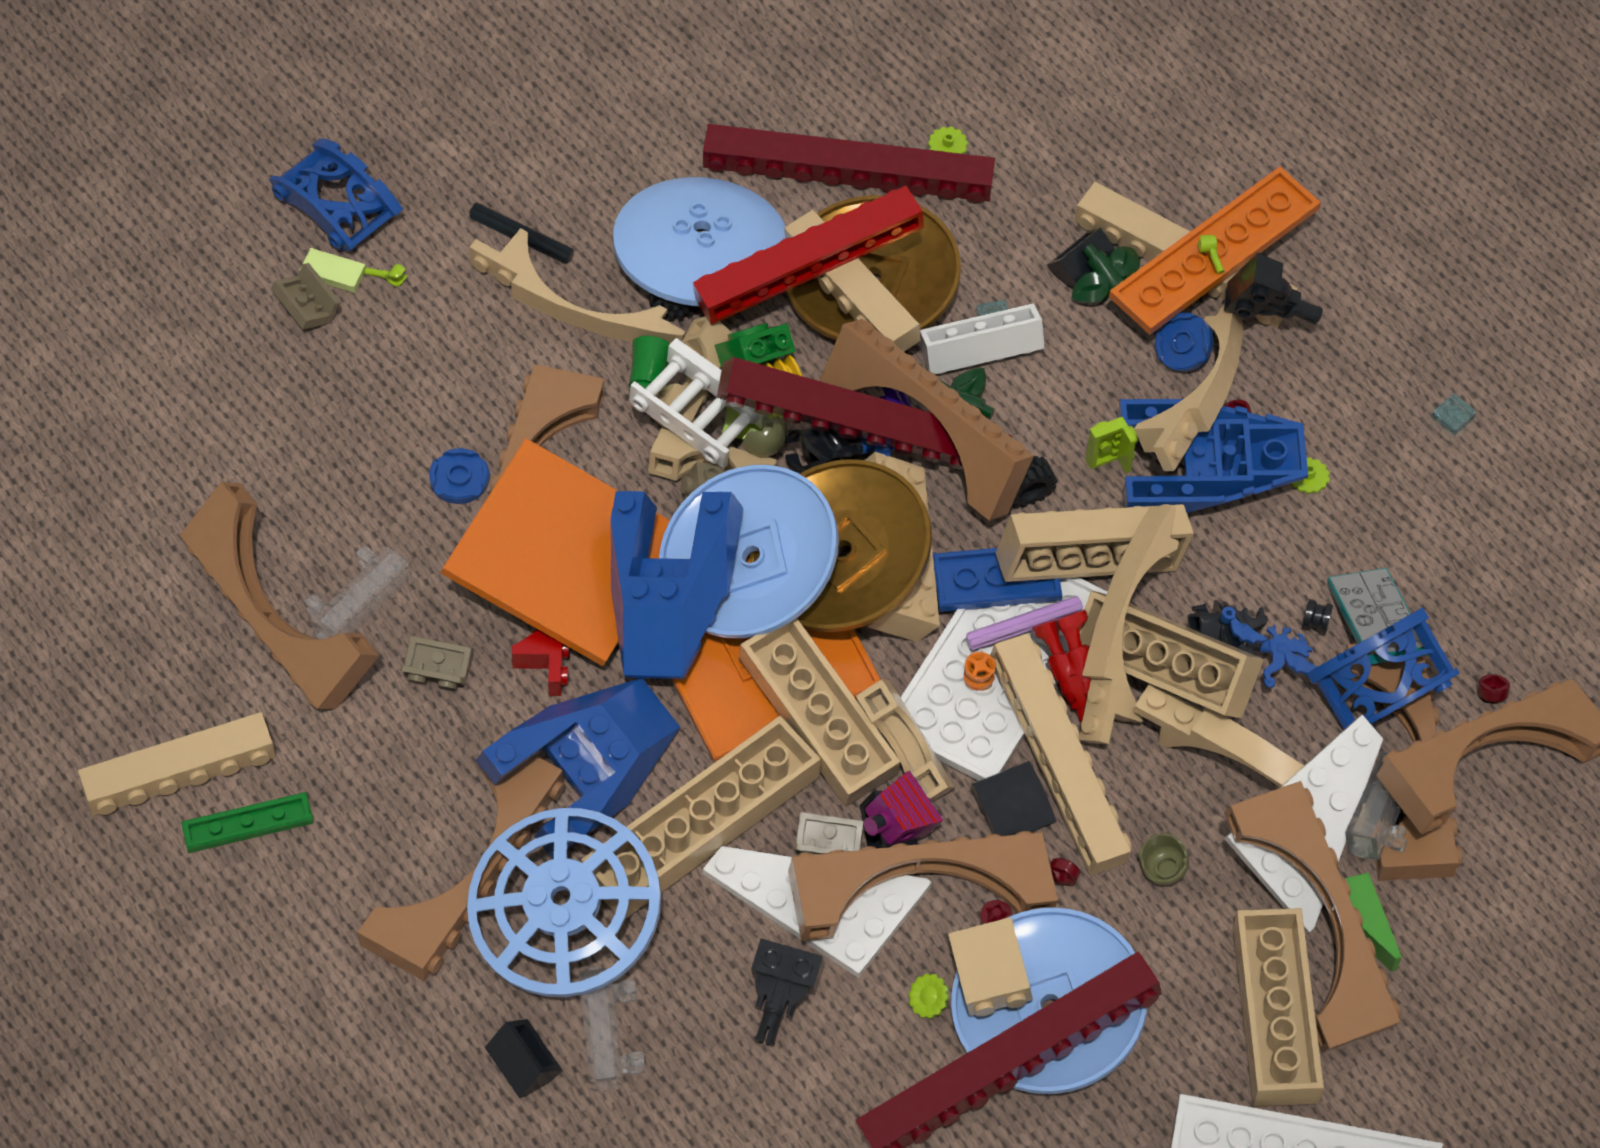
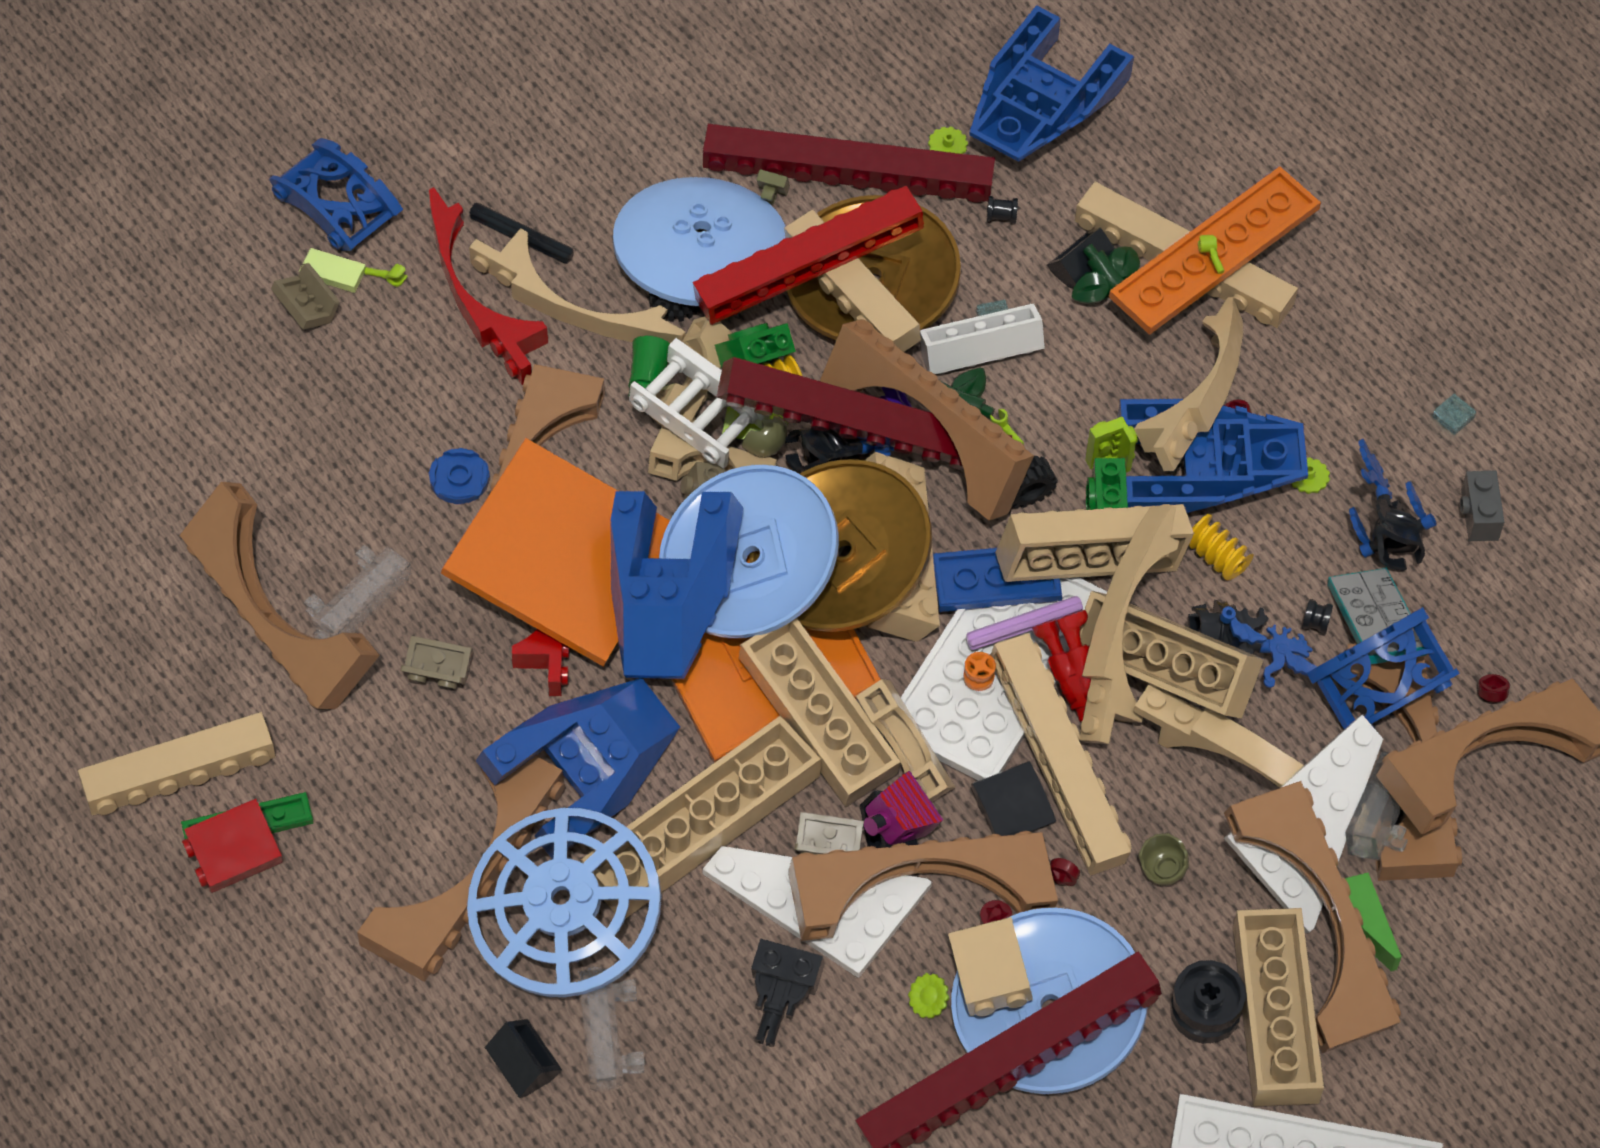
blue tile [1155,313,1214,372] -> none
black brick [1224,253,1323,325] -> none
none -> red brick [182,798,283,893]
none -> red slope [429,187,548,385]
none -> olive tile [756,169,790,205]
none -> blue wedge [969,5,1134,162]
none -> black bush [986,196,1018,224]
none -> lime hand [990,409,1024,445]
none -> green brick [1086,458,1128,510]
none -> black wheel [1170,960,1246,1044]
none -> yellow piece [1188,514,1254,580]
none -> black helmet [1349,439,1437,571]
none -> dark grey brick [1460,470,1505,541]

